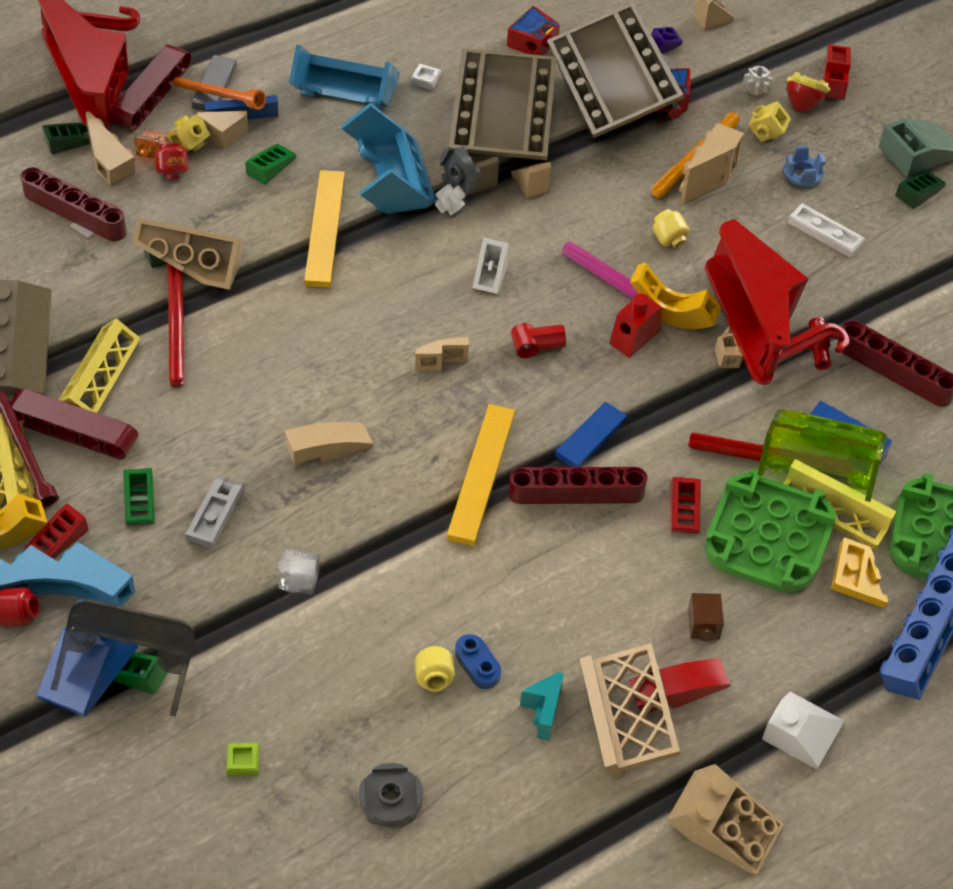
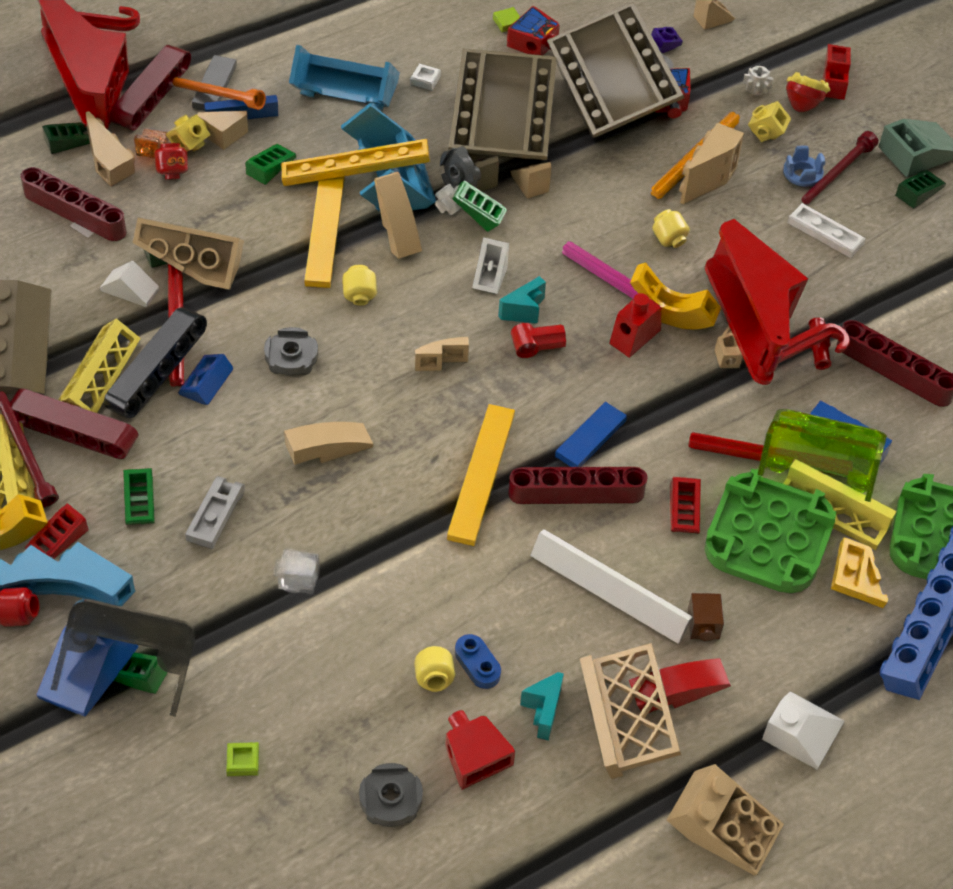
none -> white slope [100,261,159,307]
none -> black beam [104,307,207,419]
none -> blue slope [178,354,233,405]
none -> dark grey plate [264,327,318,375]
none -> yellow tile [281,139,430,186]
none -> light yellow head [342,265,377,306]
none -> tan slope [374,172,422,258]
none -> red torso [445,710,515,790]
none -> green slope [452,180,507,232]
none -> lime tile [493,7,520,33]
none -> teal slope [498,276,546,324]
none -> white tile [530,529,692,644]
none -> dark red piece [801,131,879,205]

